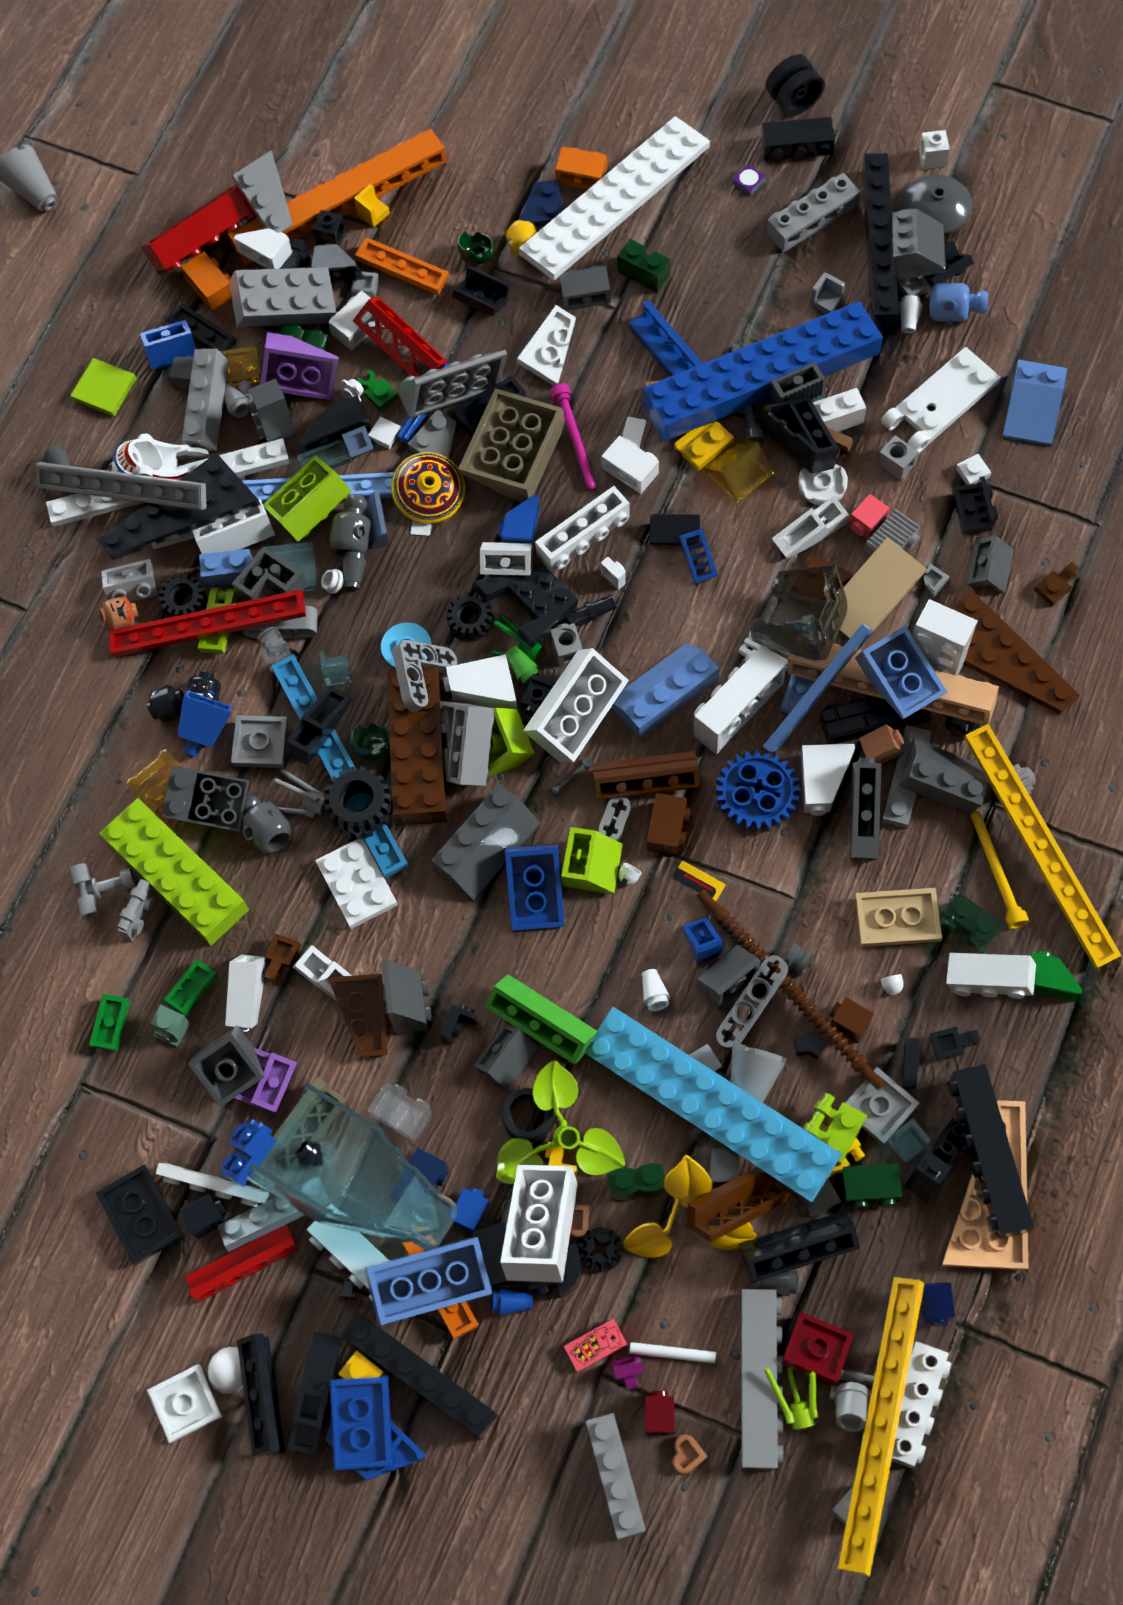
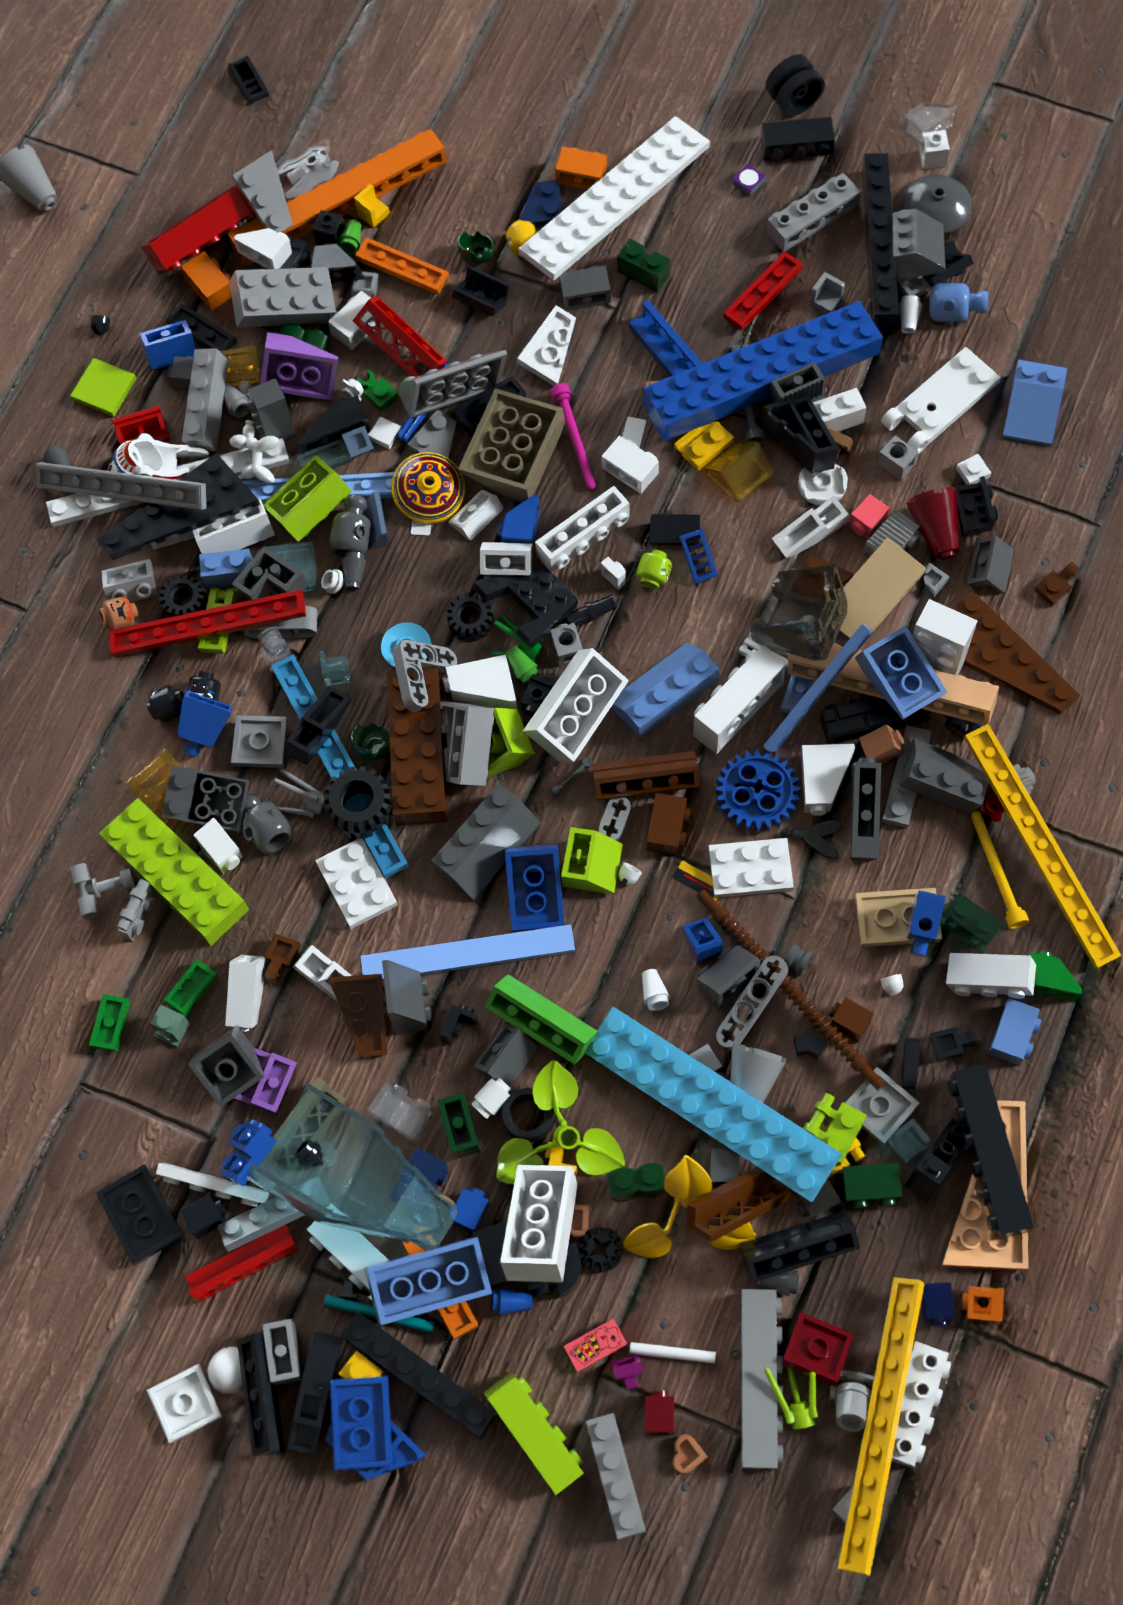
none -> black hinge [90,315,110,335]
none -> red hinge [112,406,170,445]
none -> white slope [194,818,243,873]
none -> black slope [227,55,269,104]
none -> white piece [230,420,279,483]
none -> light grey brick [262,1319,303,1386]
none -> light grey piece [277,146,339,199]
none -> teal bar [324,1295,435,1333]
none -> bright green cone [337,220,361,255]
none -> light blue tile [361,924,575,981]
none -> dark green brick [437,1093,480,1159]
none -> white slope [448,490,503,540]
none -> white brick [472,1078,511,1119]
none -> lime wedge [483,1372,584,1495]
none -> lime head [636,550,672,589]
none -> white plate [708,838,794,898]
none -> red plate [723,251,803,331]
none -> pearl dark grey piece [785,820,841,859]
none -> clear slope [902,103,958,147]
none -> dark red cone [907,487,959,560]
none -> blue torso [907,890,946,957]
none -> orange brick [962,1286,1004,1322]
none -> red plate [979,792,1006,822]
none -> medium blue brick [988,998,1042,1066]

